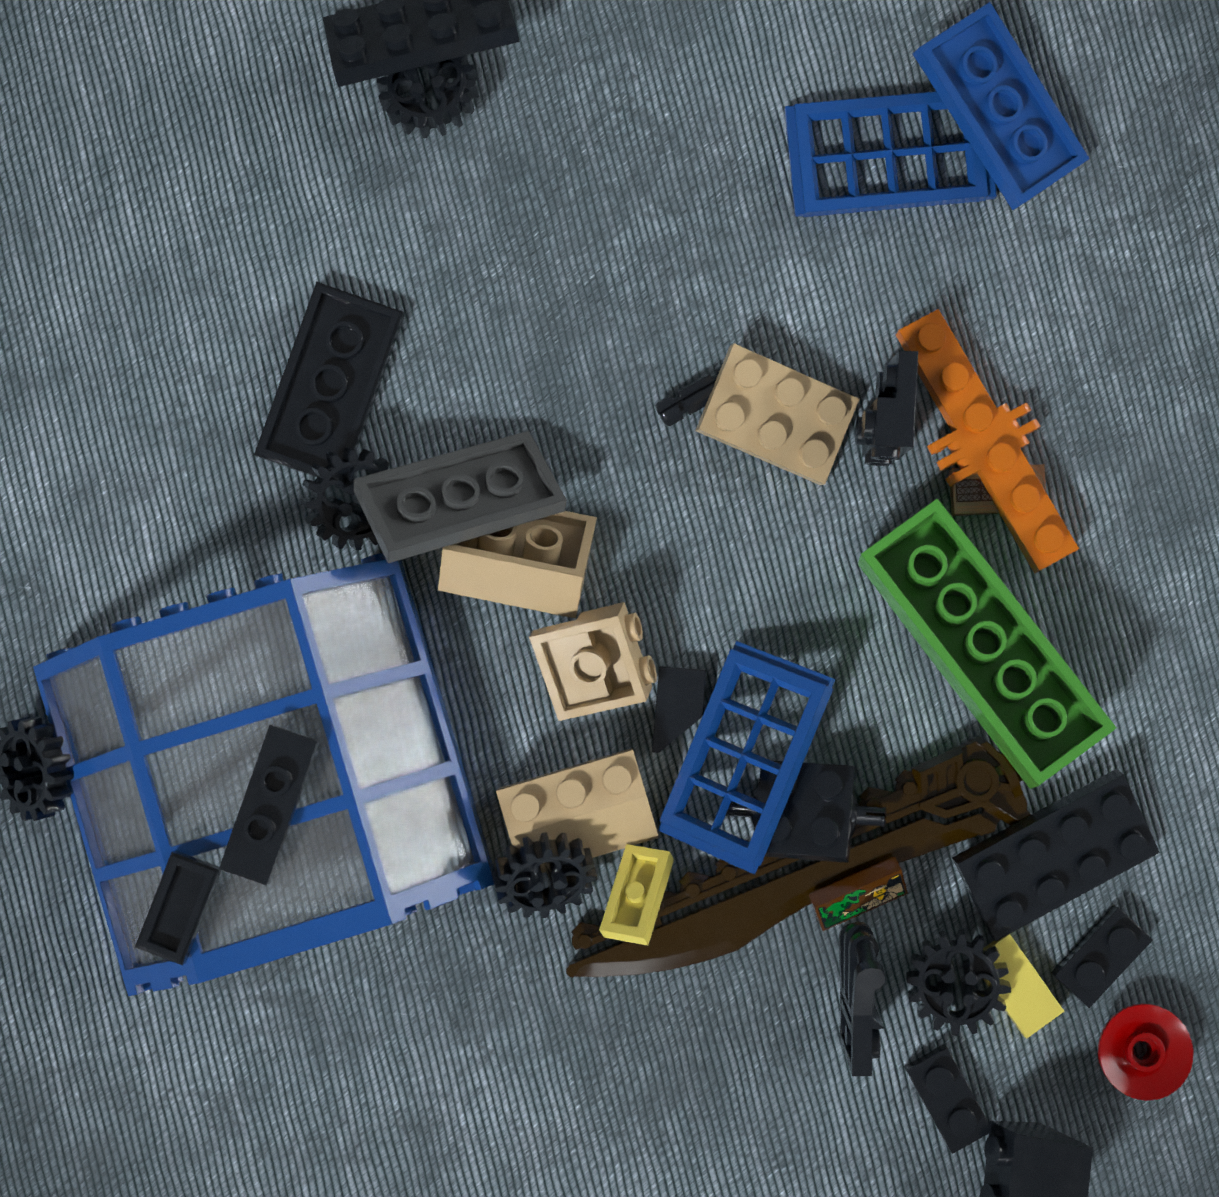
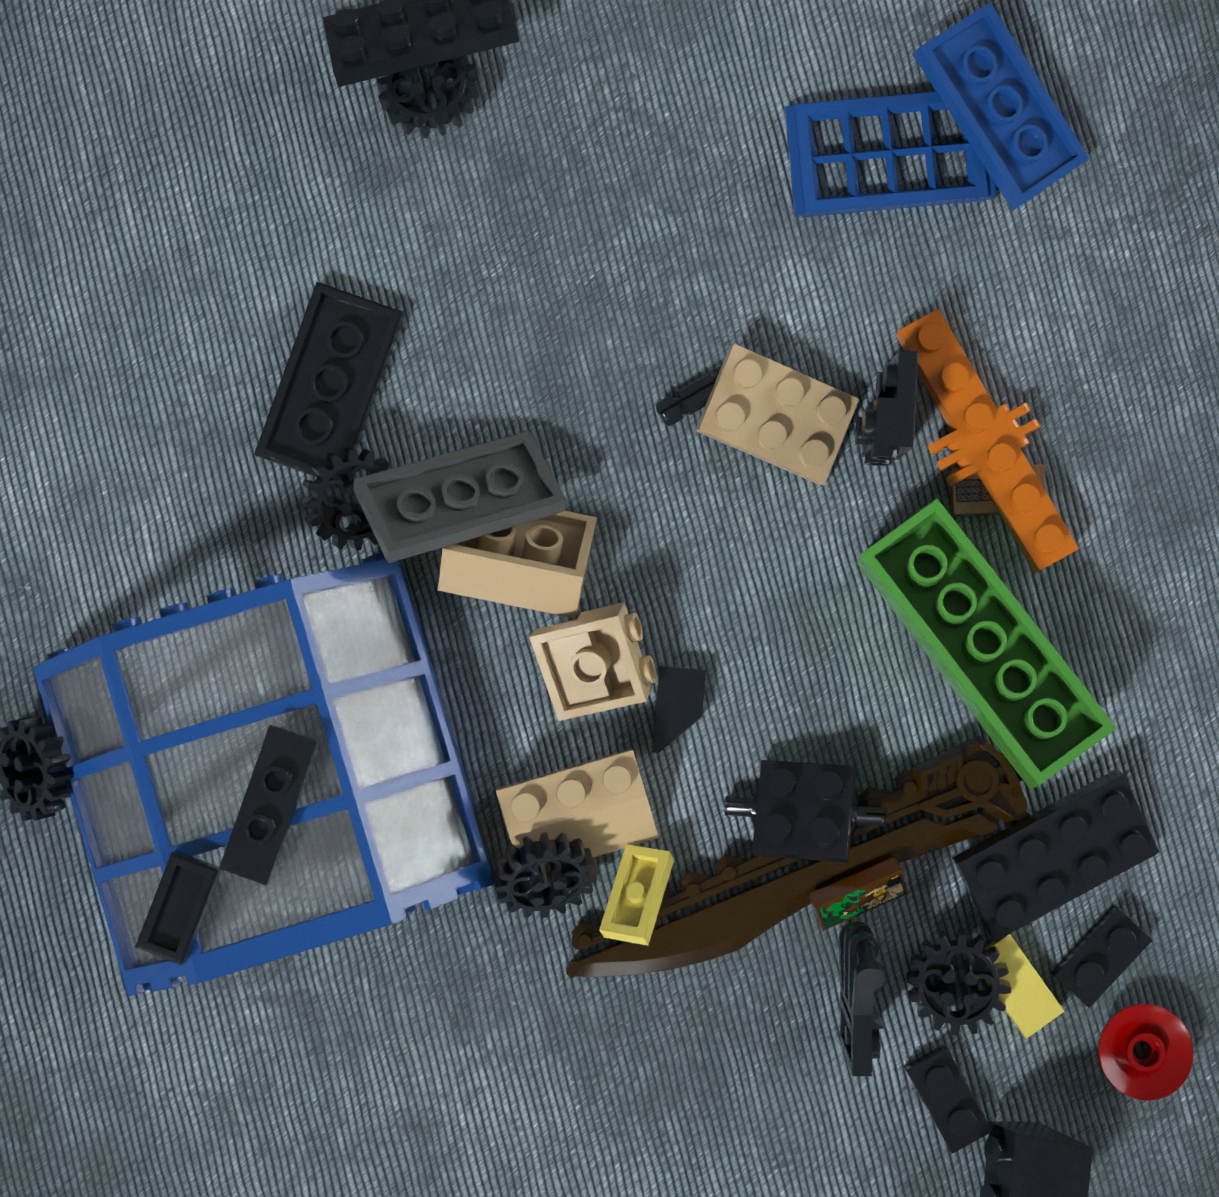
blue piece [658,641,835,874] -> none

